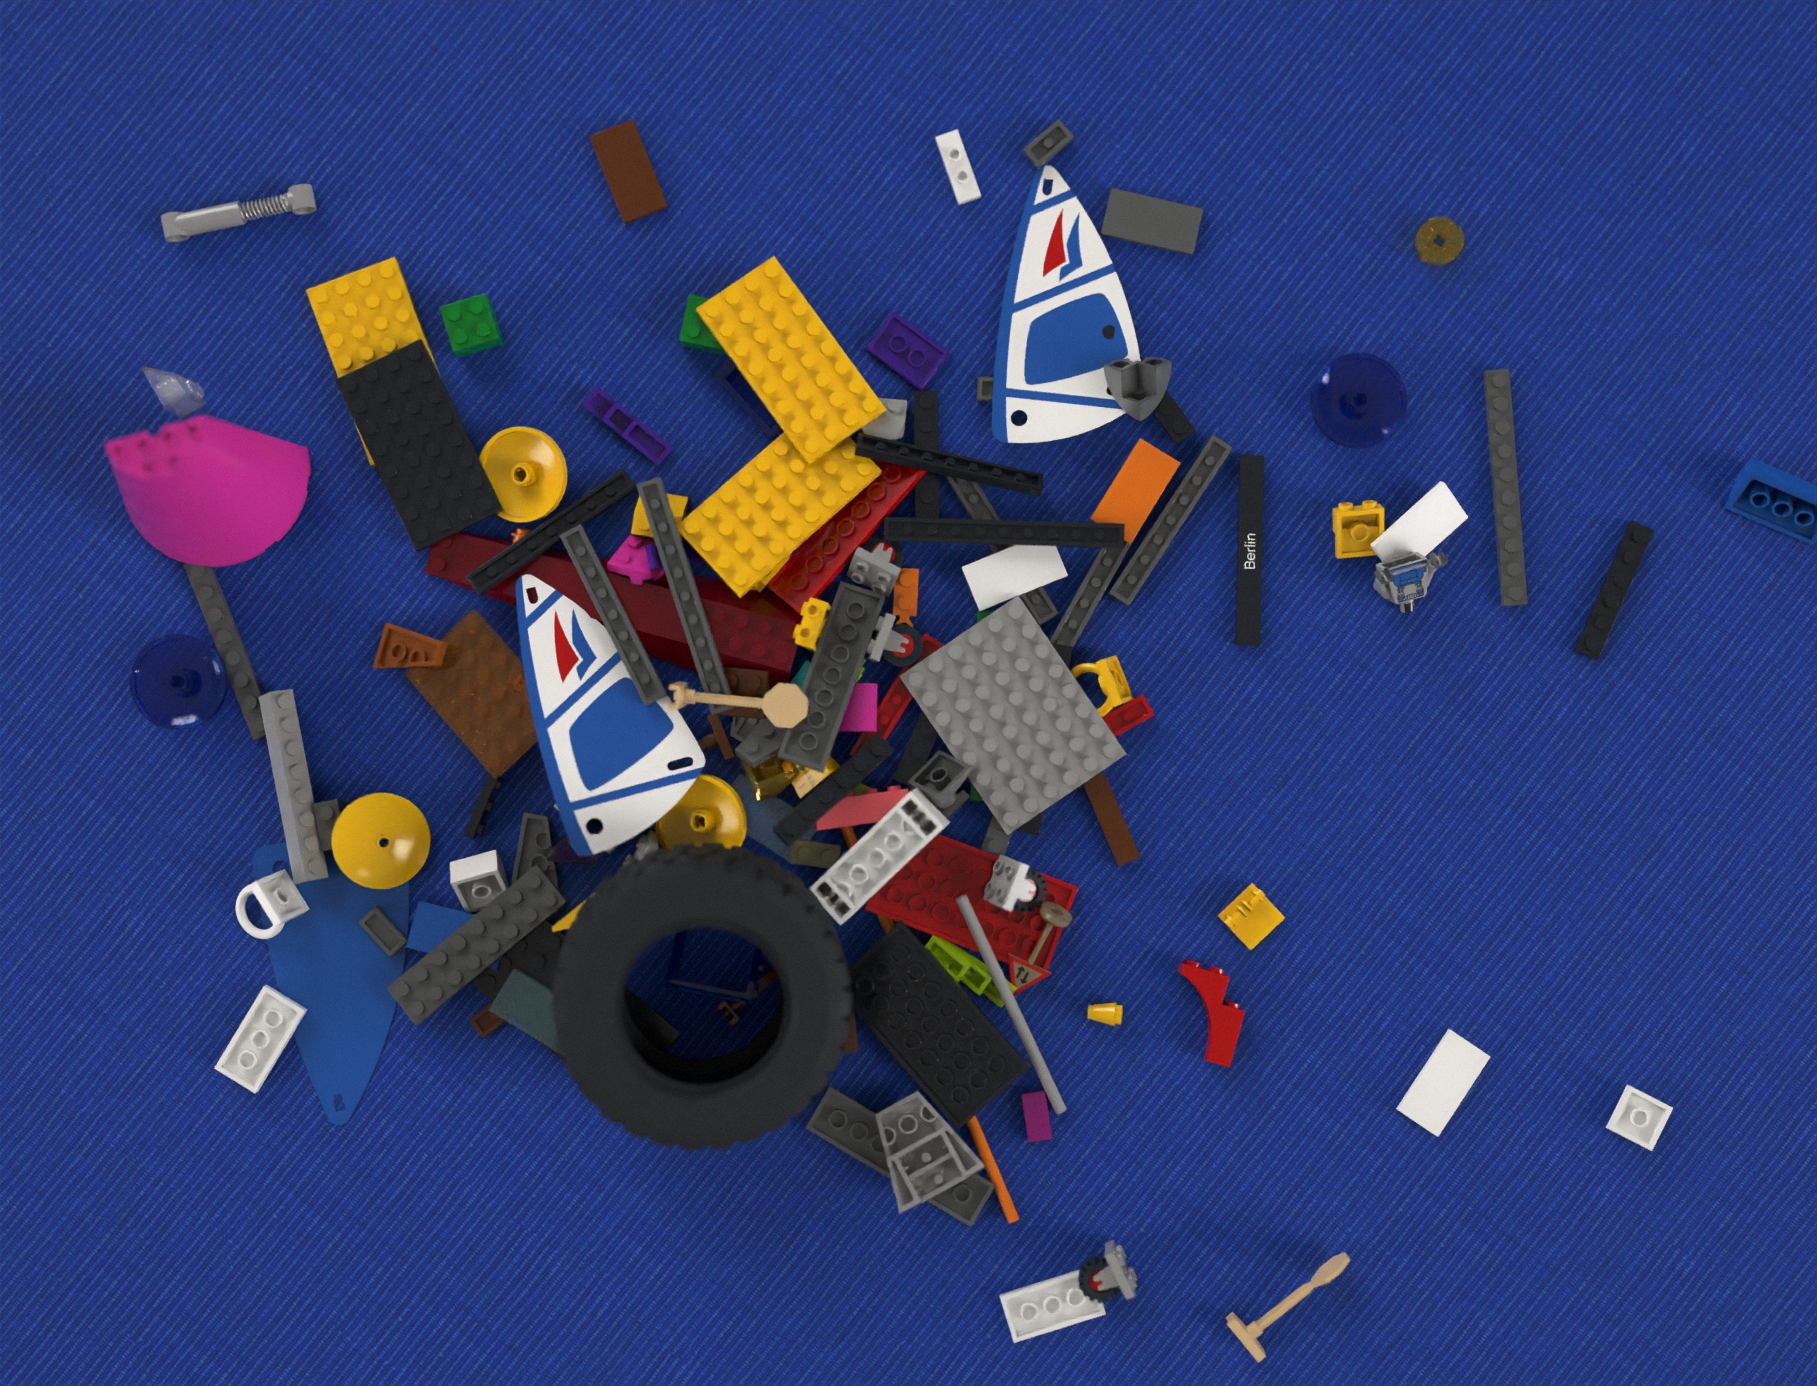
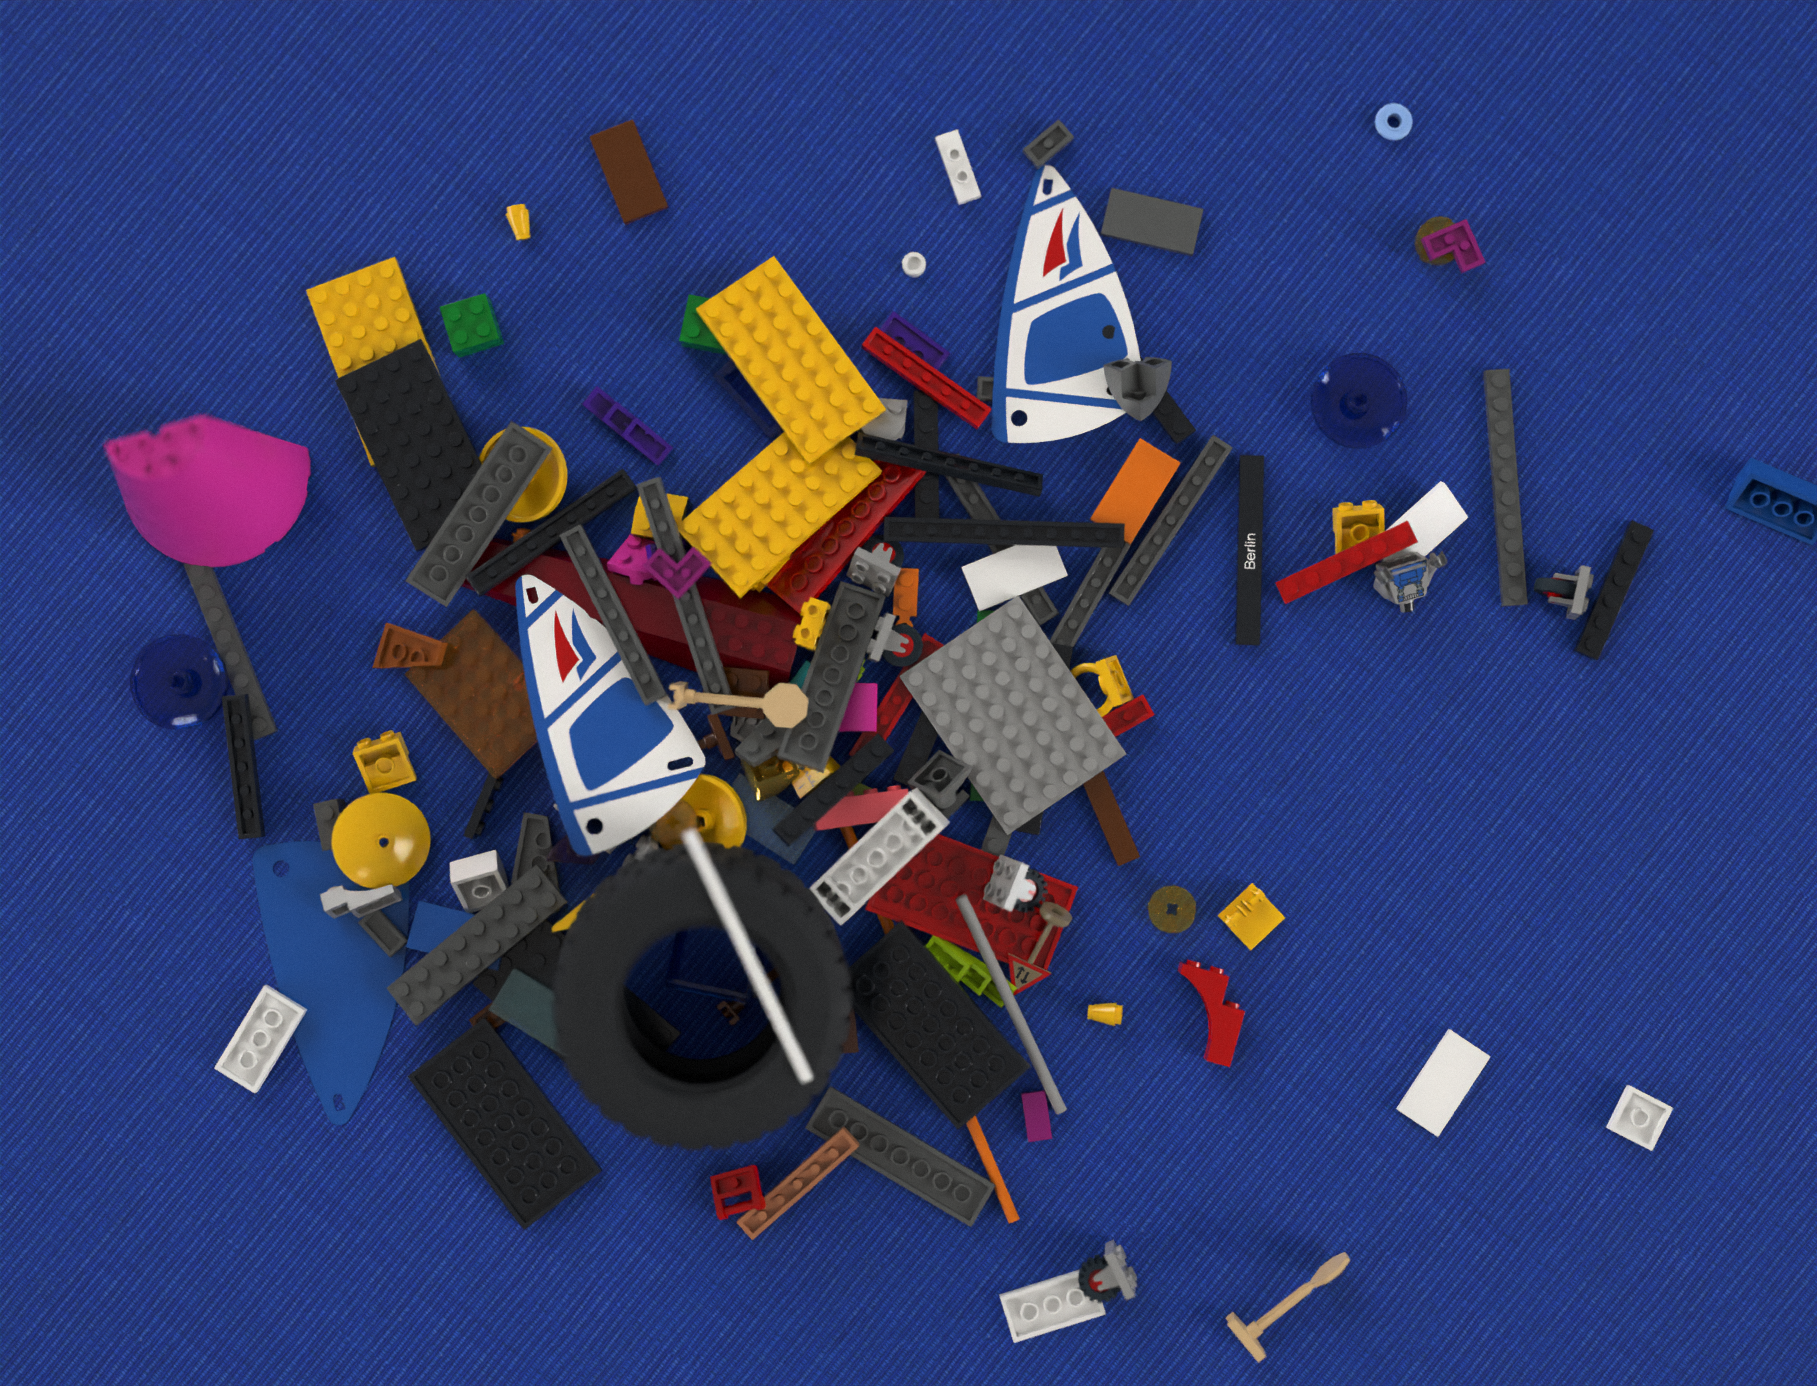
clear slope [142,366,206,418] -> none
light grey piece [161,184,317,242] -> none
white tile [236,869,310,939] -> none
light grey brick [259,689,328,885] -> none
olive plate [789,839,841,869] -> none
light grey wedge [875,1091,985,1214] -> none
none -> black plate [222,694,265,839]
none -> light grey slope [320,884,403,919]
none -> yellow plate [353,730,417,794]
none -> dark grey plate [406,420,553,607]
none -> black plate [407,1017,602,1230]
none -> yellow cone [506,204,530,241]
none -> magenta plate [643,547,713,599]
none -> clear yellow plate [649,799,698,846]
none -> white piece [683,829,813,1082]
none -> red plate [710,1165,766,1220]
none -> nougat plate [736,1126,860,1240]
none -> red plate [861,326,992,430]
none -> white tile [902,252,926,277]
none -> clear yellow plate [1147,885,1196,933]
none -> red plate [1275,521,1418,604]
none -> light blue piece [1375,103,1413,140]
none -> magenta plate [1421,219,1485,274]
none -> light grey plate [1534,565,1594,620]

